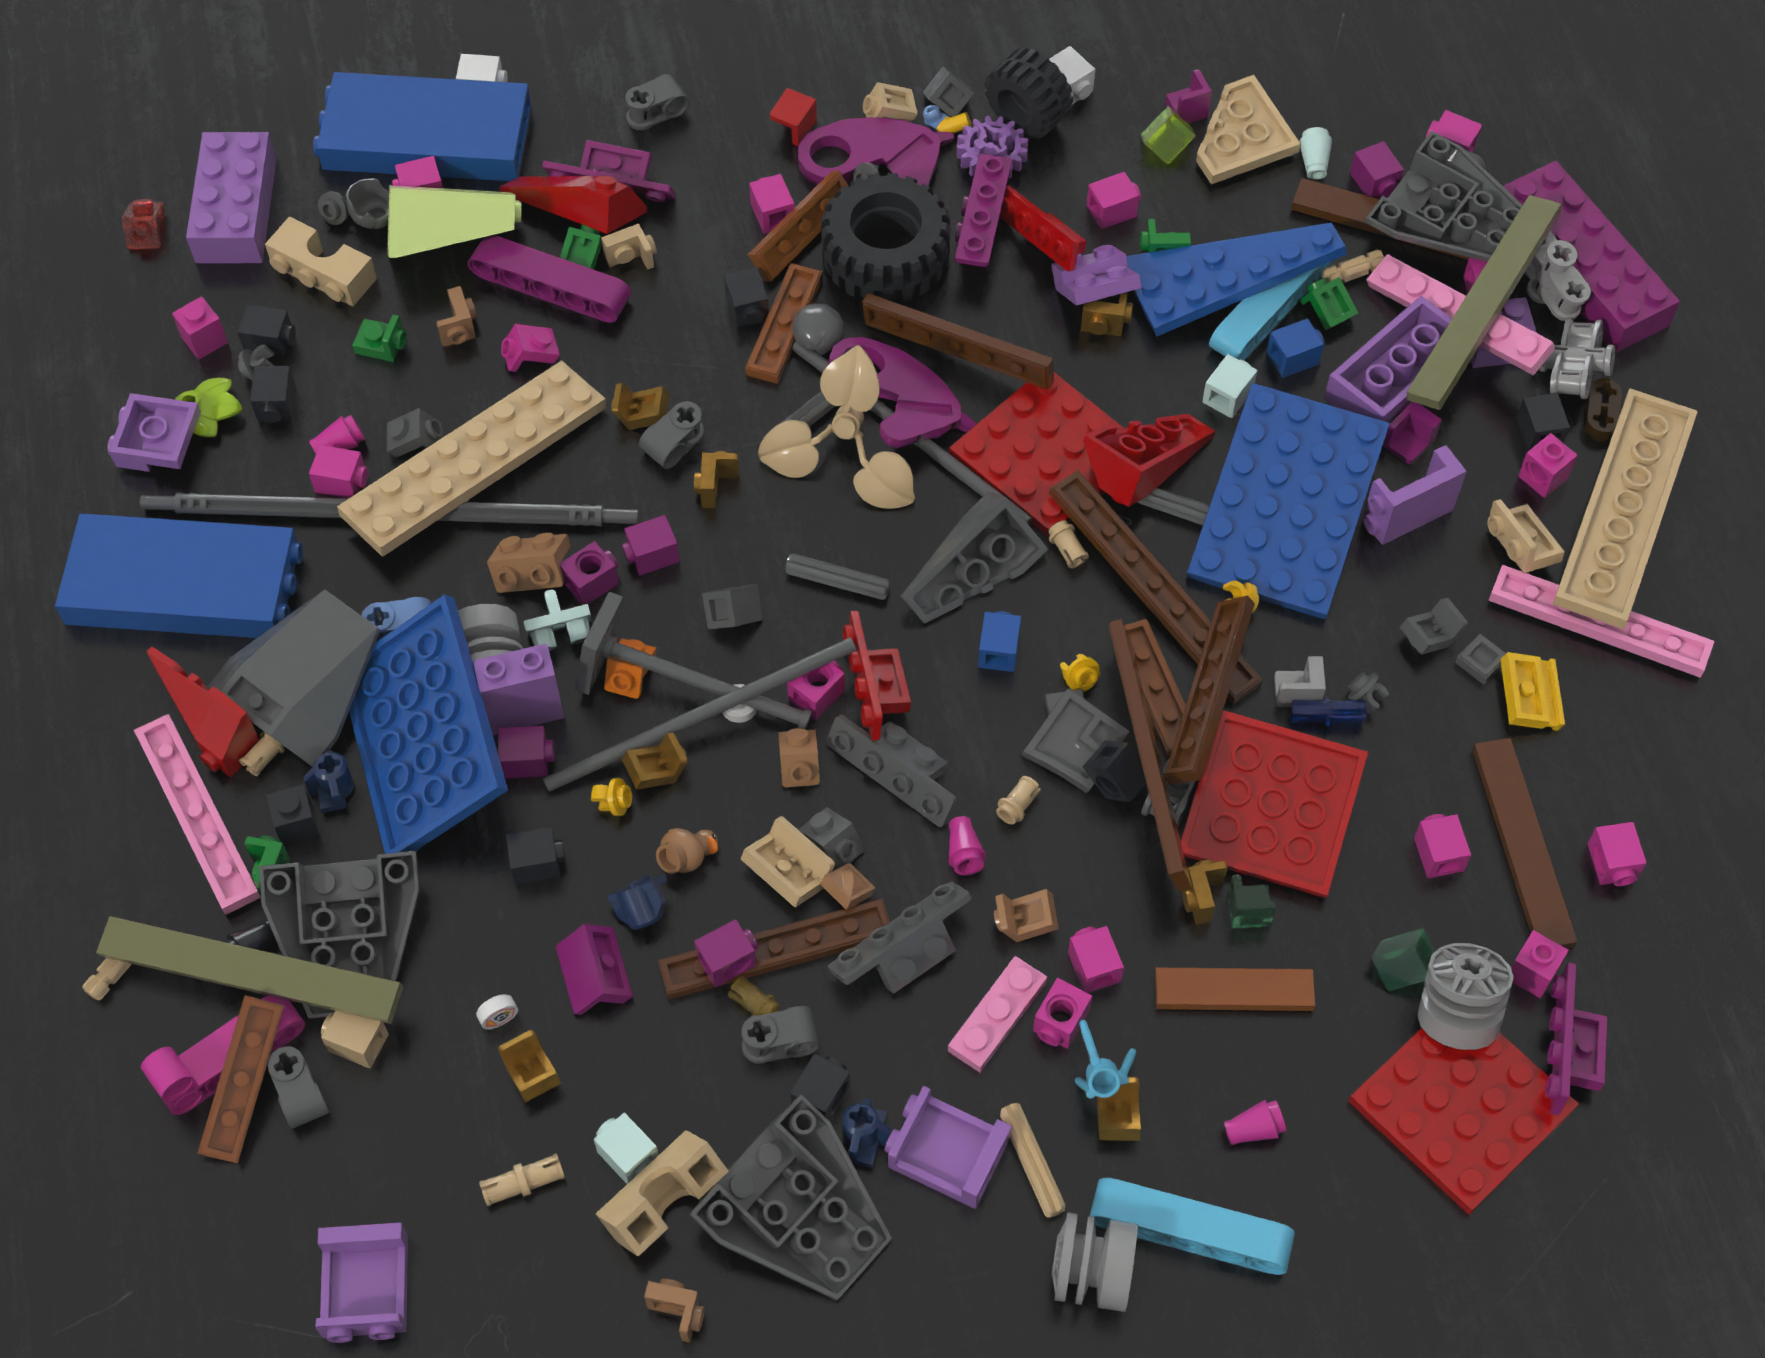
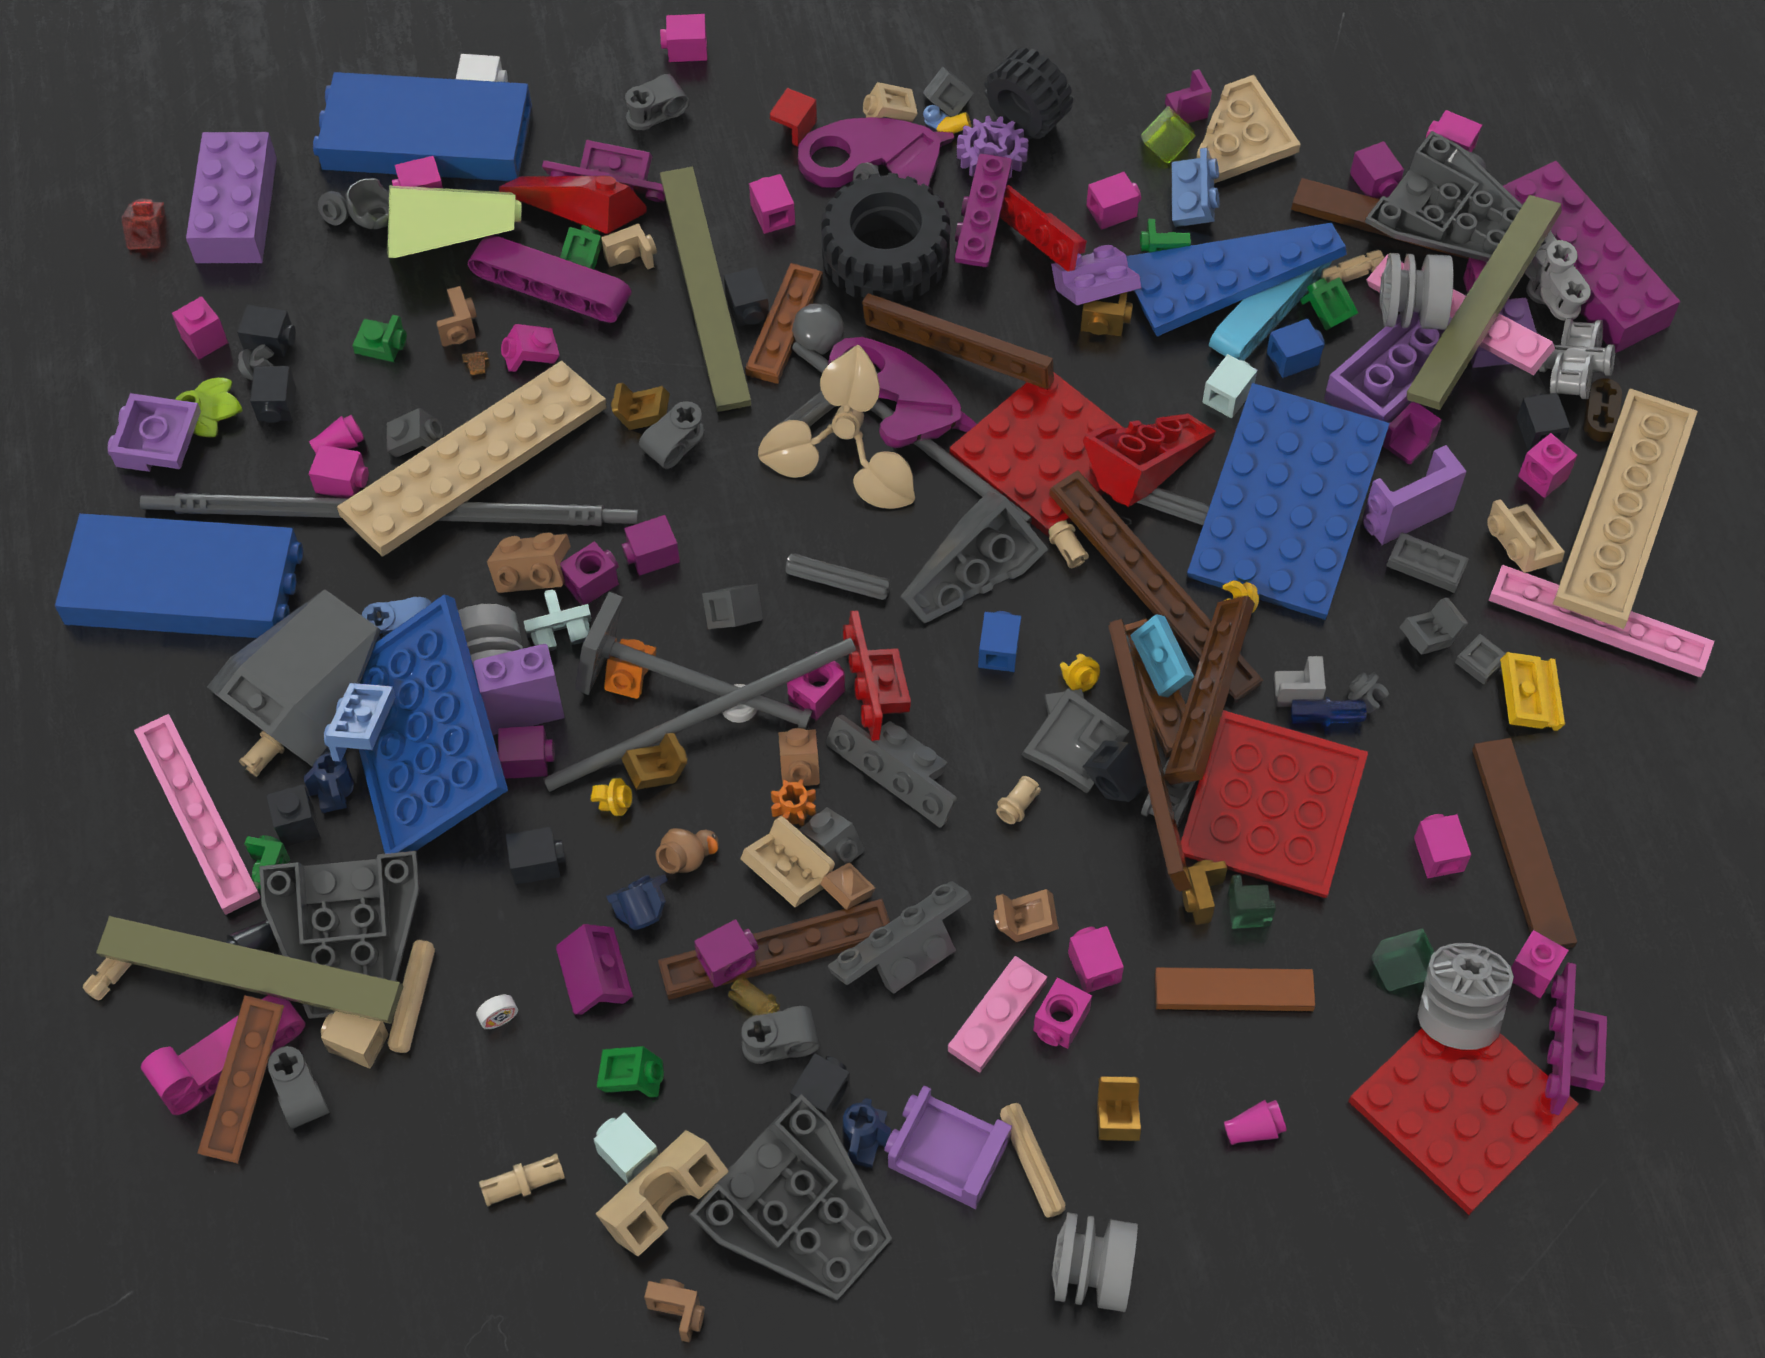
red wedge [146,647,259,778] -> none
tan arch [265,216,377,306] -> none
medium lavender panel [316,1222,408,1343] -> none
pearl gold bracket [498,1030,561,1103] -> none
pearl gold bracket [694,451,739,508] -> none
dark orange tile [747,171,849,282] -> none
dark pink cone [949,816,986,875] -> none
white brick [1049,46,1095,104] -> none
medium azure plant [1075,1020,1136,1099] -> none
medium azure beam [1090,1178,1295,1275] -> none
light aqua cone [1299,127,1332,180] -> none
dark pink brick [1587,822,1647,886] -> none
none -> medium blue bracket [324,683,395,762]
none -> tan axle [387,940,435,1053]
none -> clear orange piece [462,351,489,375]
none -> green bracket [597,1046,664,1097]
none -> dark pink brick [660,14,707,62]
none -> olive tile [660,166,751,412]
none -> orange gear [771,779,816,827]
none -> medium azure plate [1130,614,1194,698]
none -> medium blue bracket [1172,148,1220,227]
none -> light grey wheel [1380,253,1453,330]
none -> dark grey plate [1387,532,1469,593]

